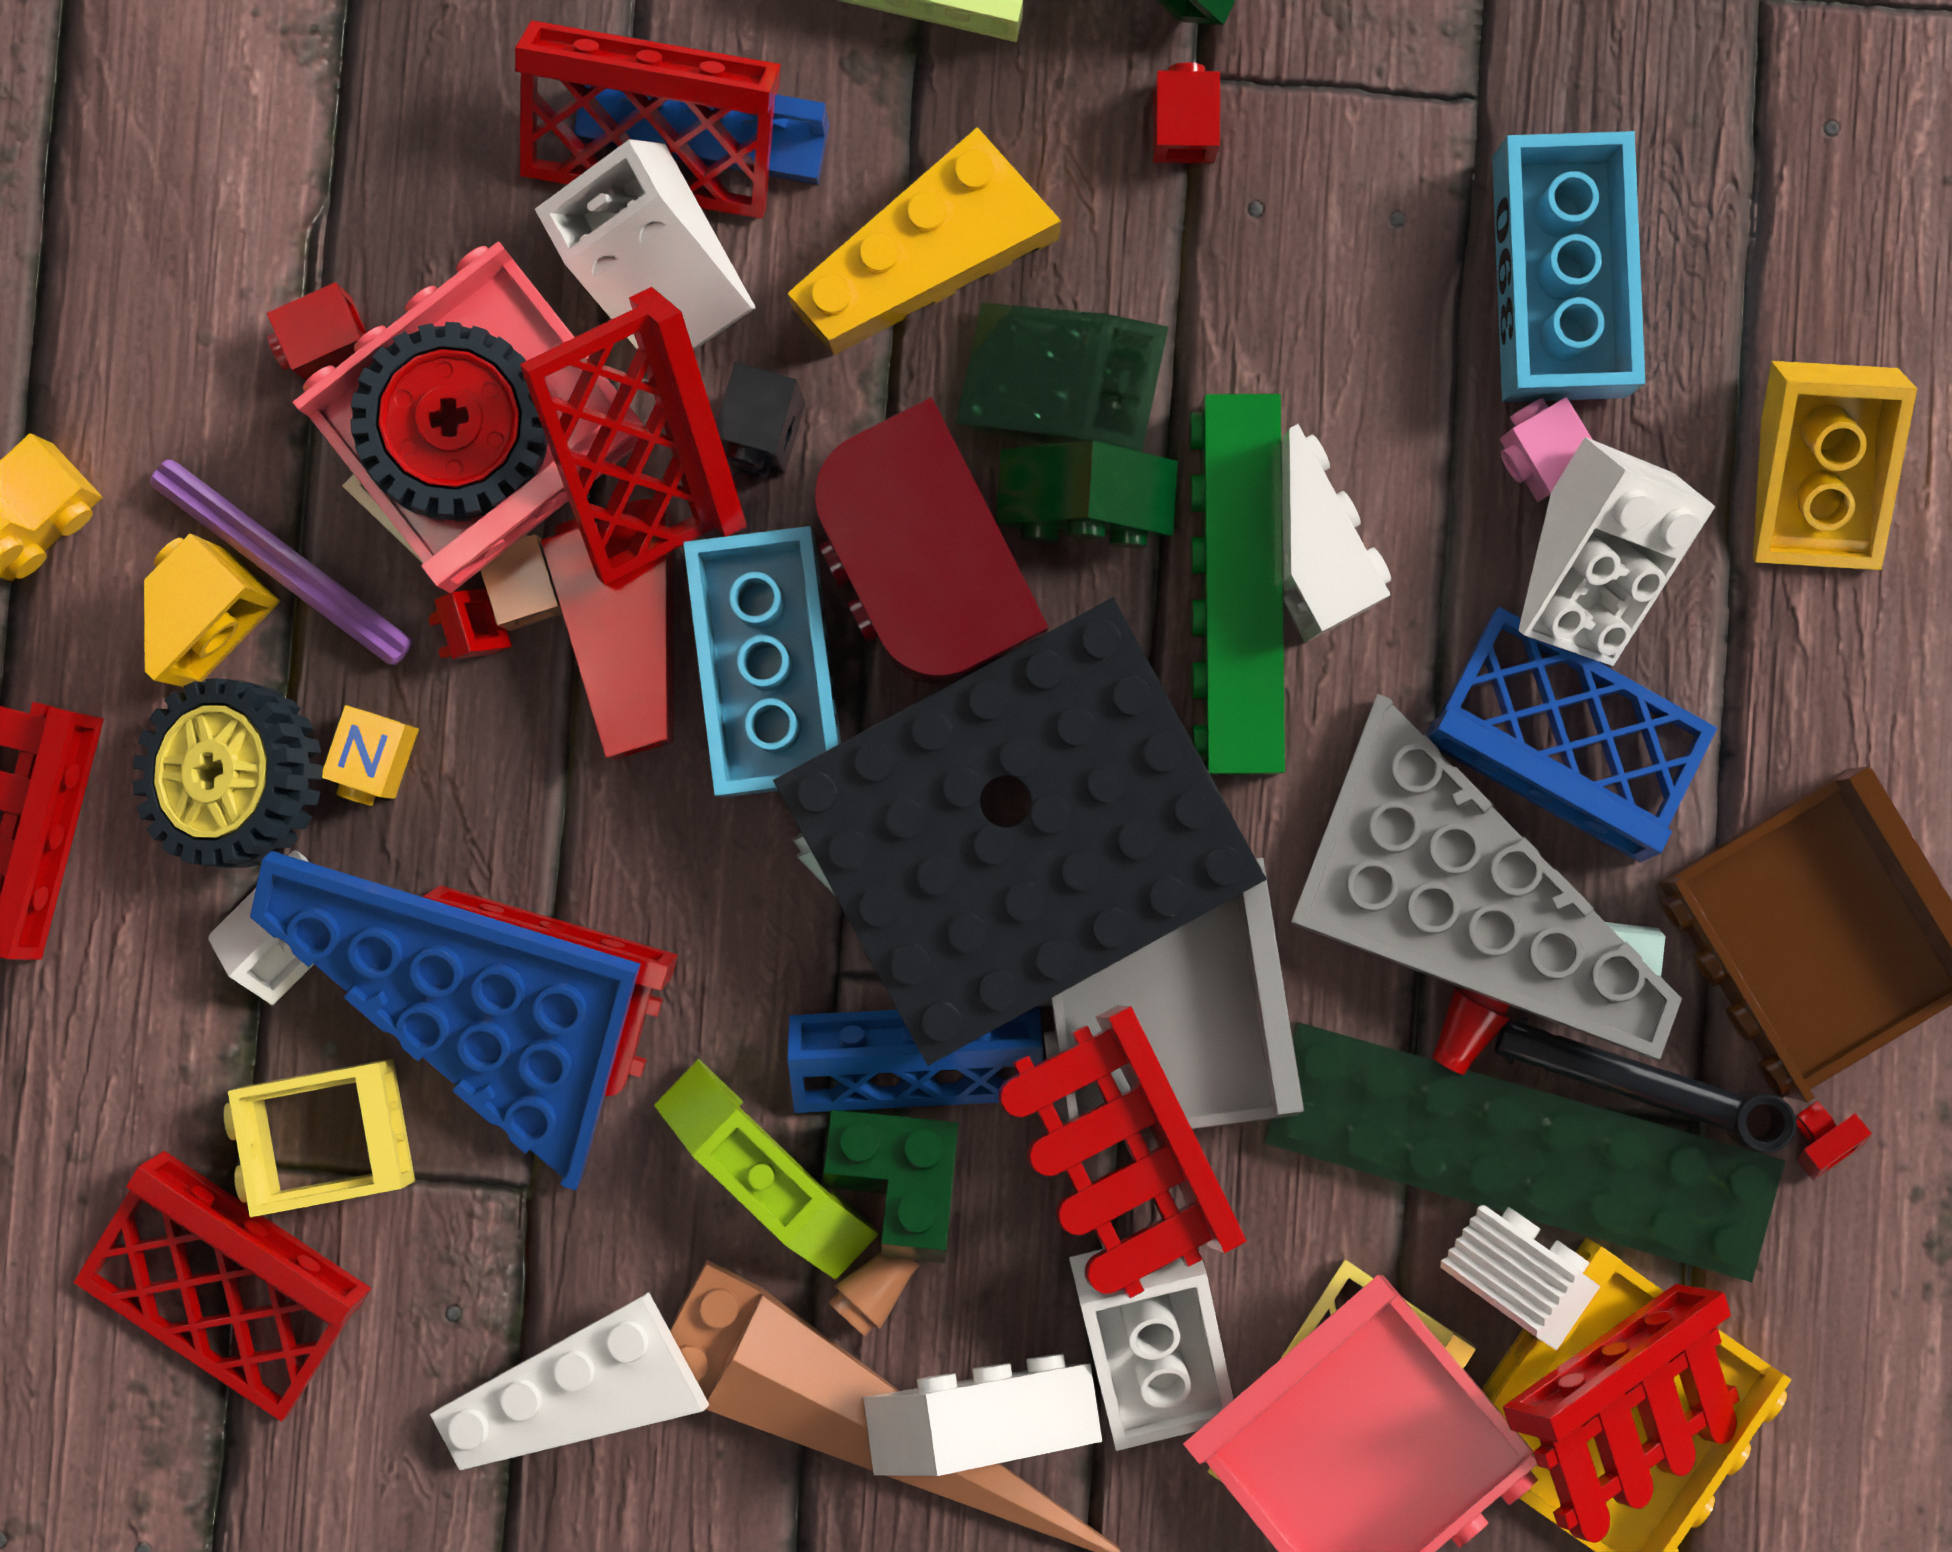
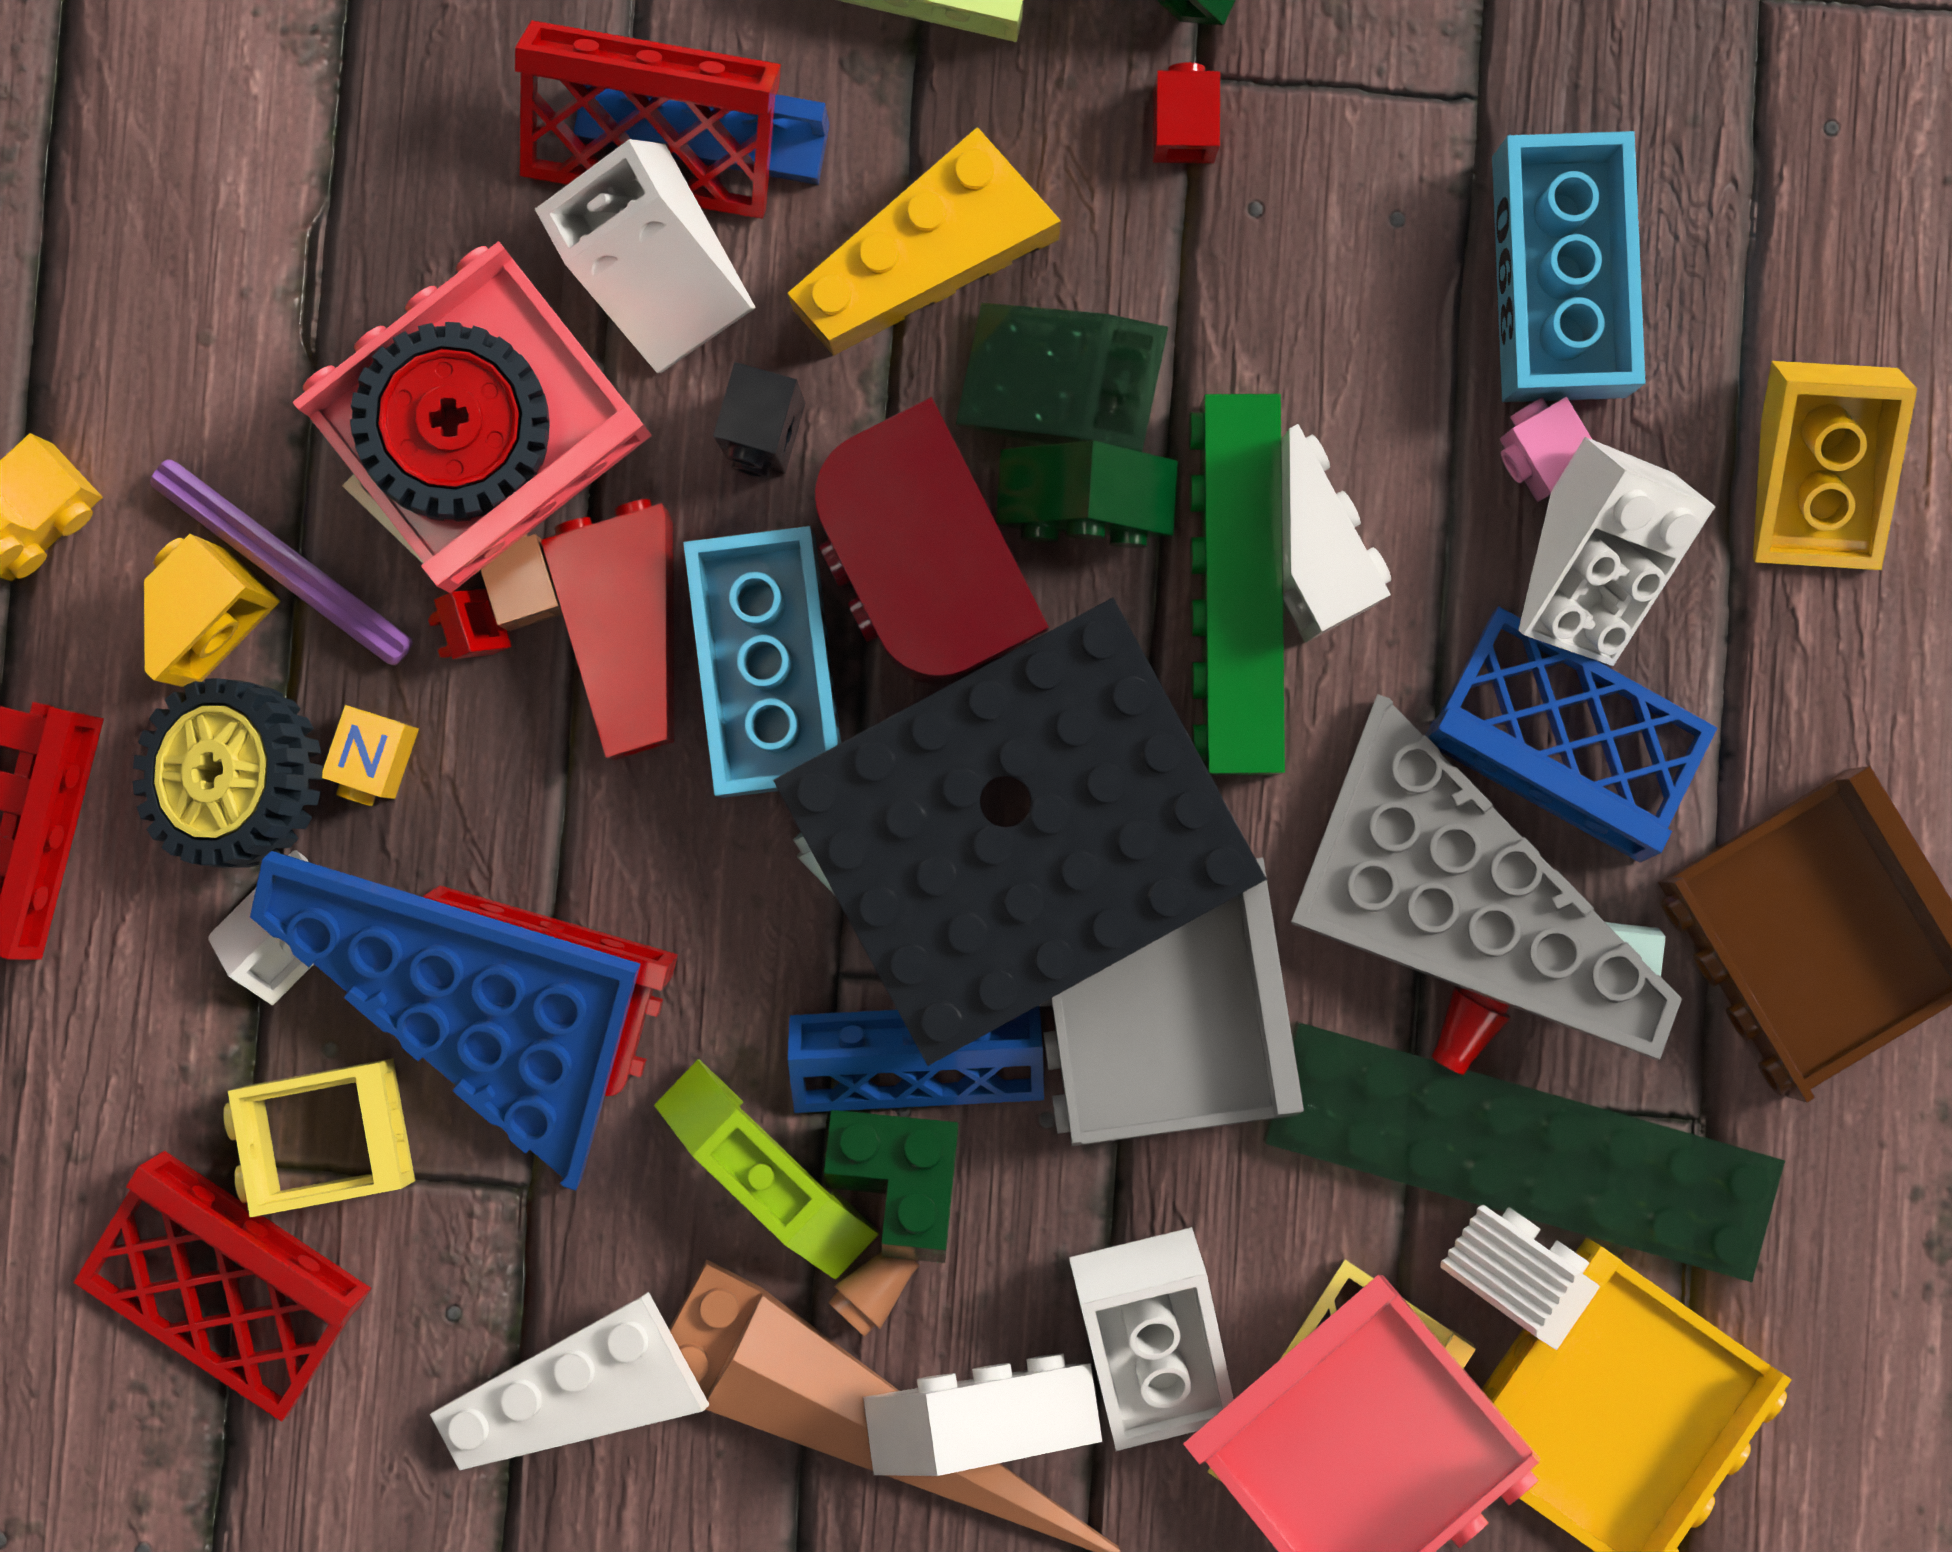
red brick [266,282,367,381] -> none
red fence [520,287,747,585] -> none
red fence [998,1005,1247,1299] -> none
black piece [1495,1018,1797,1152] -> none
red fence [1502,1284,1740,1543] -> none
red tile [1796,1101,1872,1181] -> none

